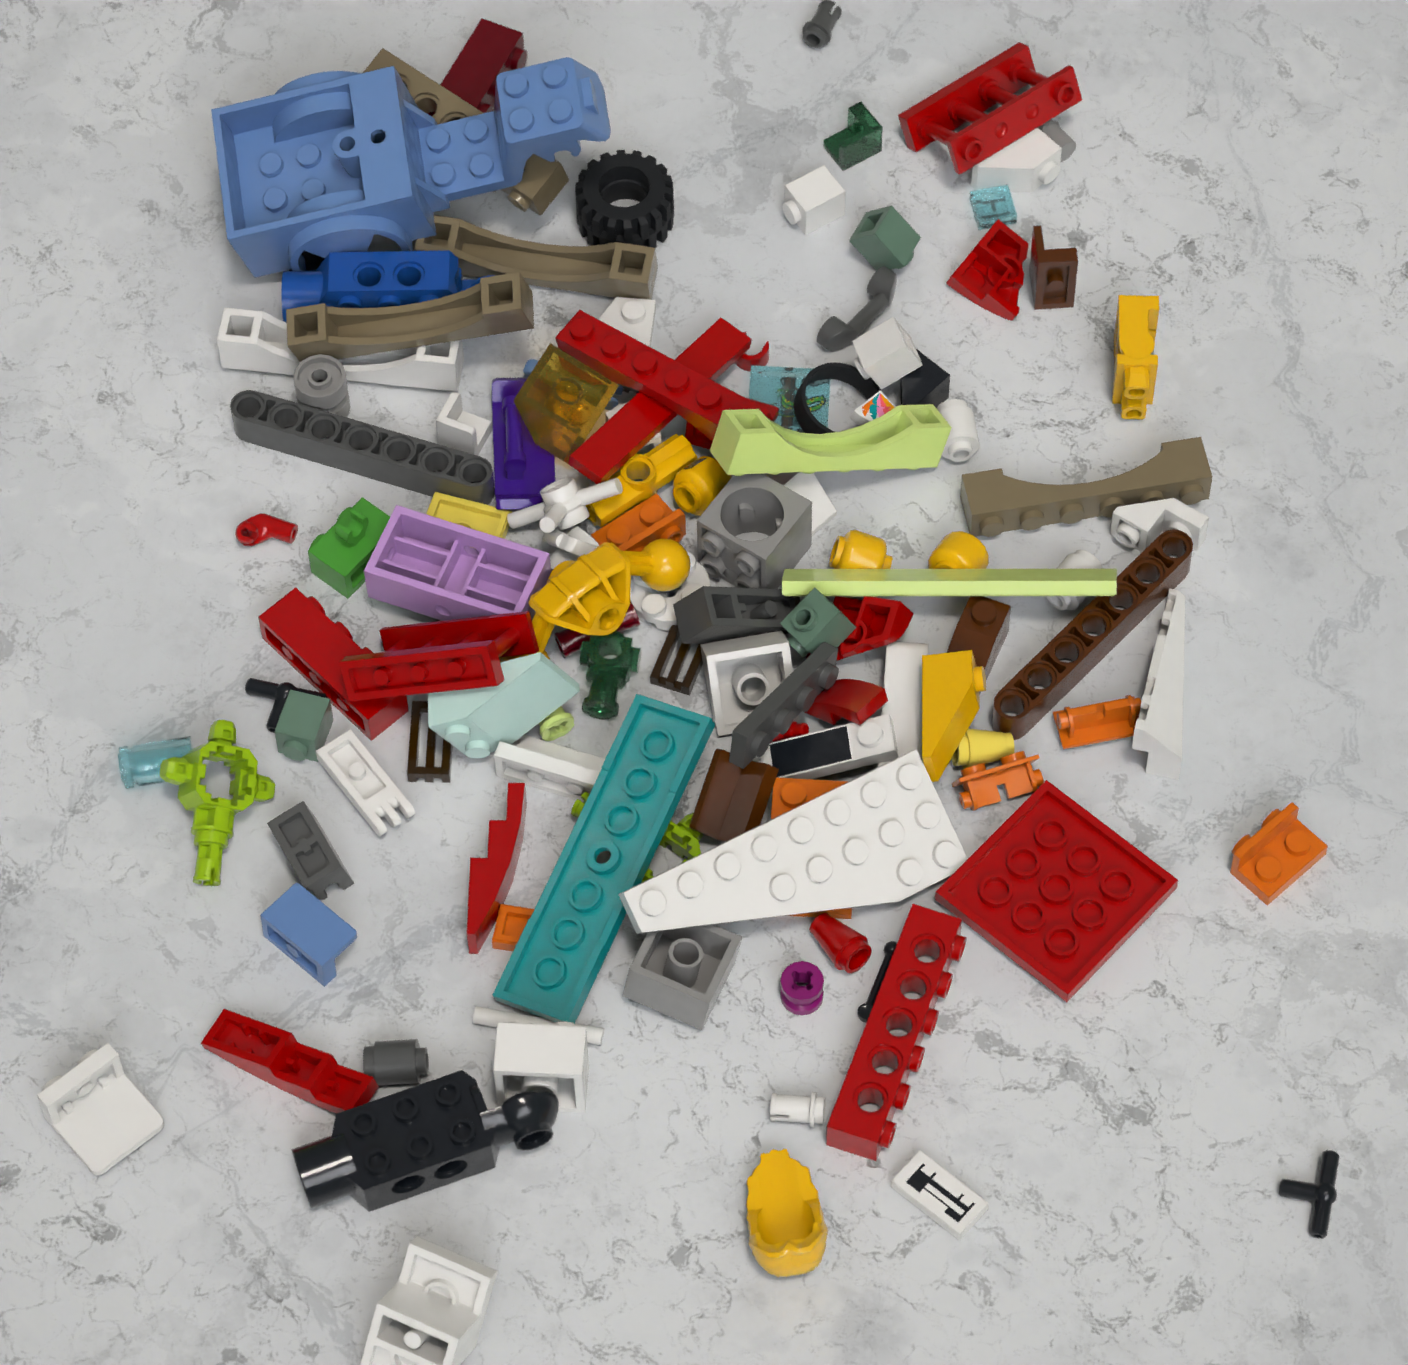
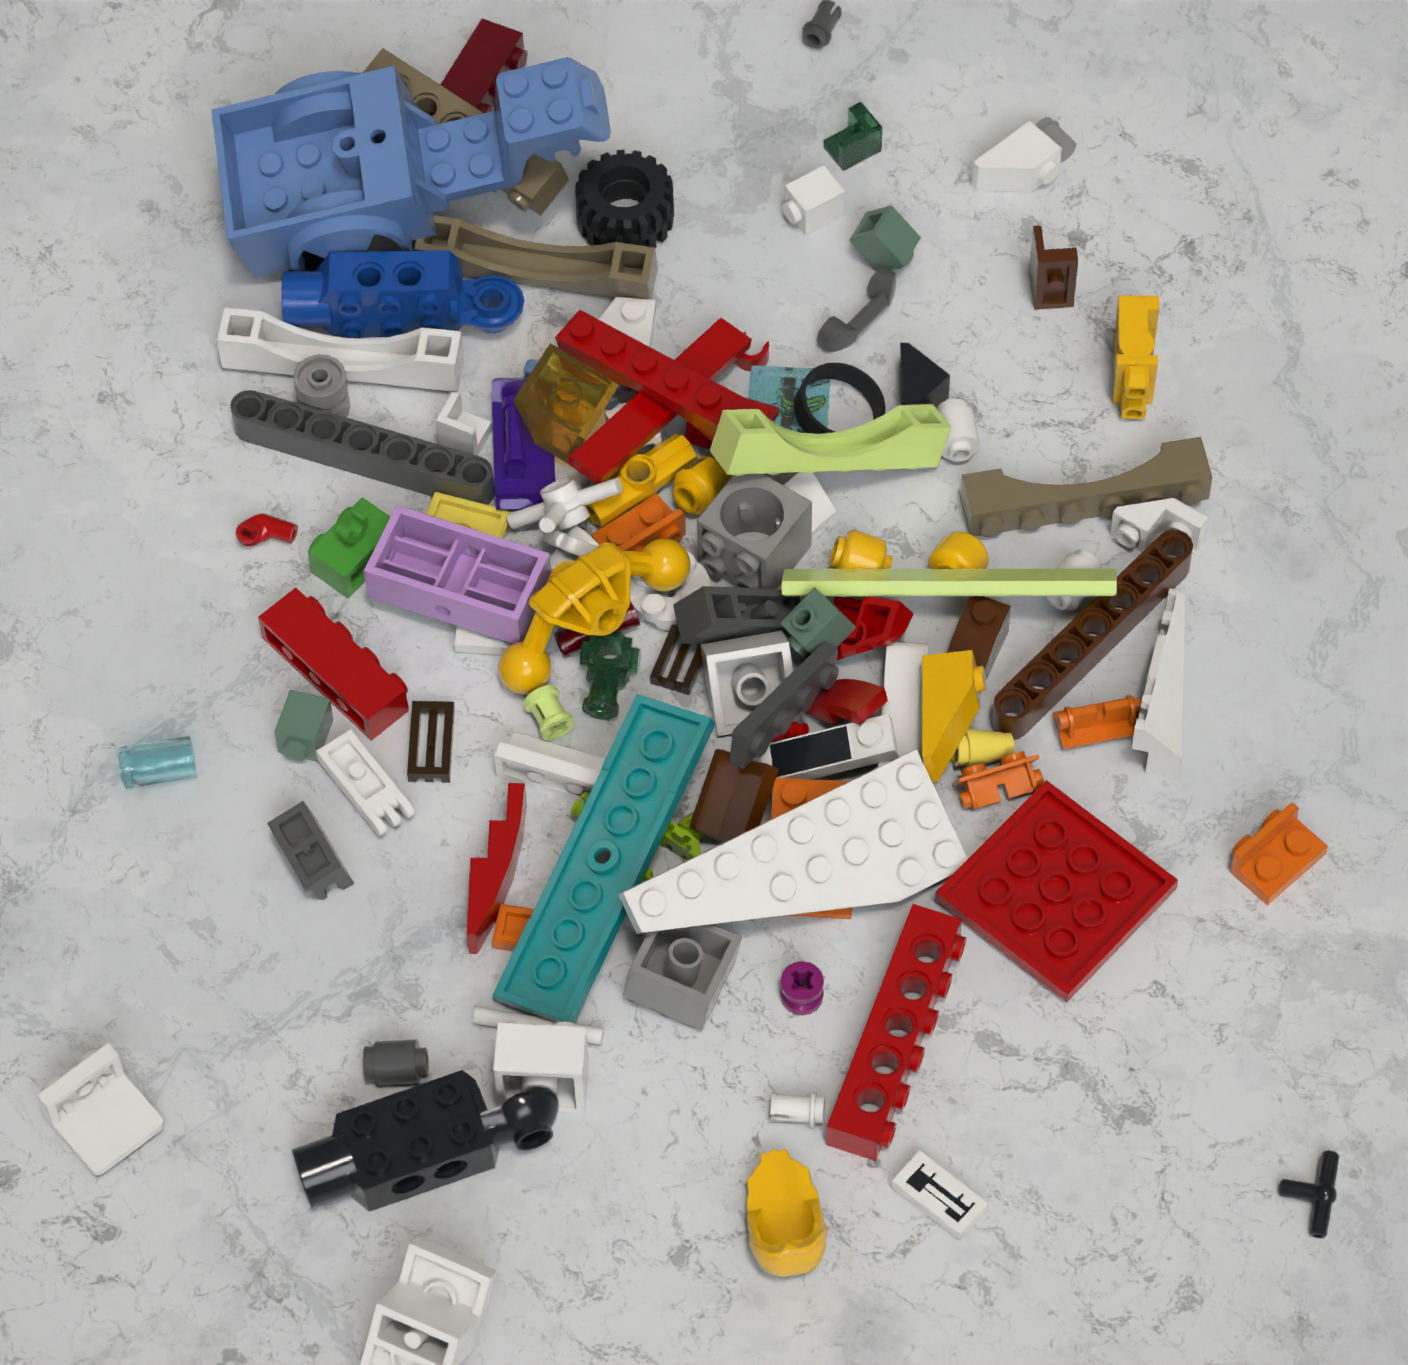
lime piece [160,720,275,886] -> none
red slope [201,1009,379,1114] -> none
black piece [245,678,327,733] -> none
medium blue panel [260,883,357,987] -> none
dark tan arch [286,272,534,362] -> none
red fence [338,611,539,701] -> none
light aqua slope [428,652,580,758] -> none
red cone [809,913,872,973] -> none
tile [850,391,896,426] -> none
white brick [852,317,923,389] -> none
black hinge [858,941,897,1022] -> none
red fence [898,42,1082,175] -> none
red slope [946,219,1029,321] -> none
clear light blue tile [969,185,1017,230] -> none

